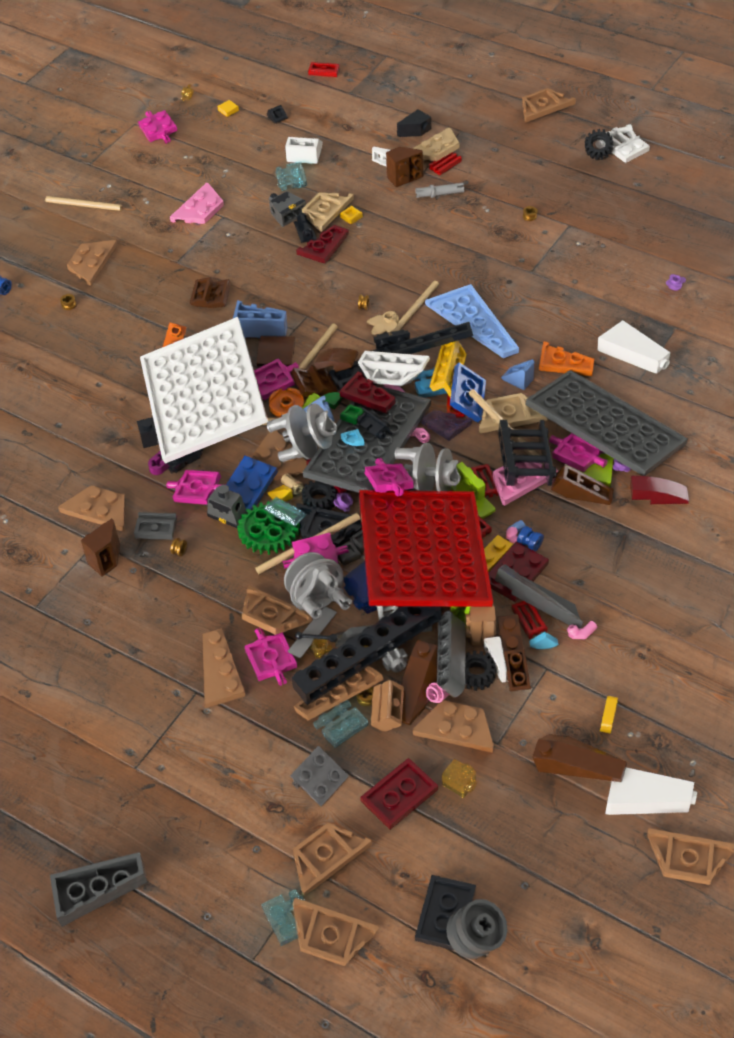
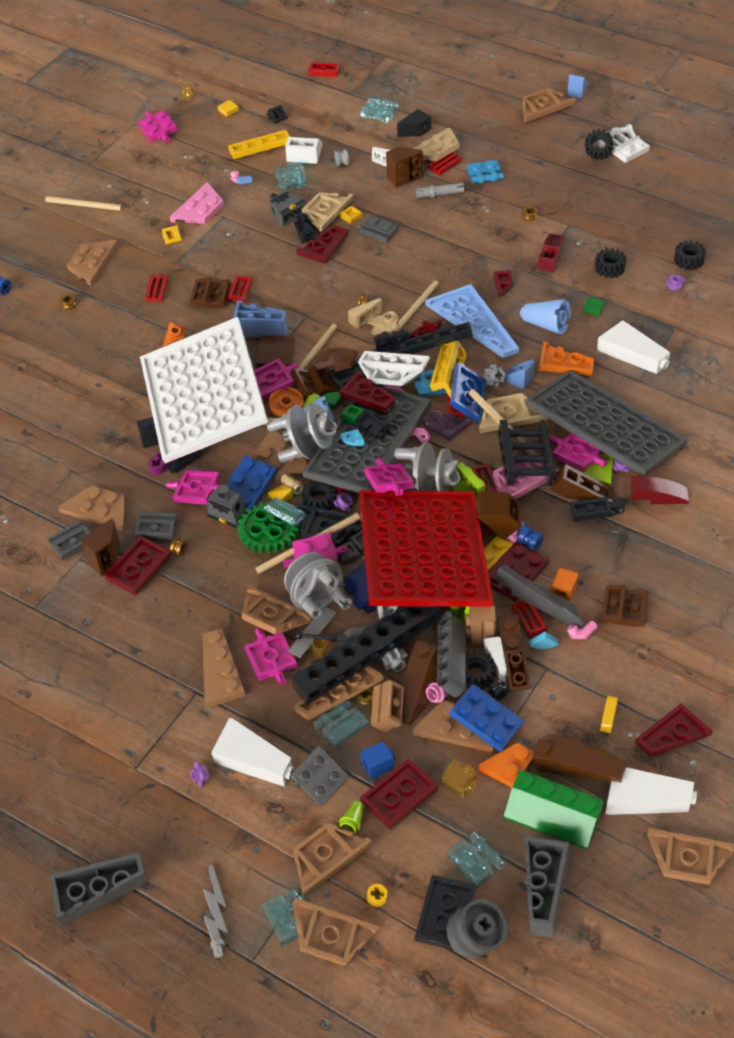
none -> dark grey plate [48,520,91,560]
none -> dark red plate [104,536,172,595]
none -> red tile [145,274,168,301]
none -> yellow slope [162,225,182,245]
none -> medium lavender plate [191,761,209,787]
none -> light grey piece [203,865,228,958]
none -> white slope [211,718,294,786]
none -> yellow plate [228,130,290,159]
none -> red tile [228,275,253,304]
none -> medium blue arm [230,171,252,185]
none -> light grey wheel [334,149,349,167]
none -> lime cone [339,801,365,835]
none -> tan slope [348,298,382,329]
none -> dark grey plate [359,215,399,244]
none -> blue brick [360,741,395,779]
none -> clear light blue plate [361,96,398,122]
none -> yellow bush [367,884,388,907]
none -> dark red slope [410,320,442,339]
none -> clear light blue plate [447,832,505,888]
none -> blue plate [449,684,524,752]
none -> dark azure plate [467,160,503,184]
none -> reddish brown slope [477,491,521,539]
none -> orange wing [479,743,534,787]
none -> light grey gear [483,364,506,387]
none -> black bush [488,680,509,701]
none -> dark red slope [494,270,513,296]
none -> green slope [503,770,604,850]
none -> light blue cone [520,299,571,334]
none -> dark grey wedge [524,836,571,938]
none -> dark red slope [537,233,565,272]
none -> orange brick [551,568,579,602]
none -> medium blue slope [568,74,589,98]
none -> black hinge [570,497,625,522]
none -> green tile [583,297,605,316]
none -> black tyre [595,248,626,278]
none -> reddish brown slope [602,585,649,627]
none -> dark red wing [635,703,713,757]
none -> black tyre [674,240,706,270]

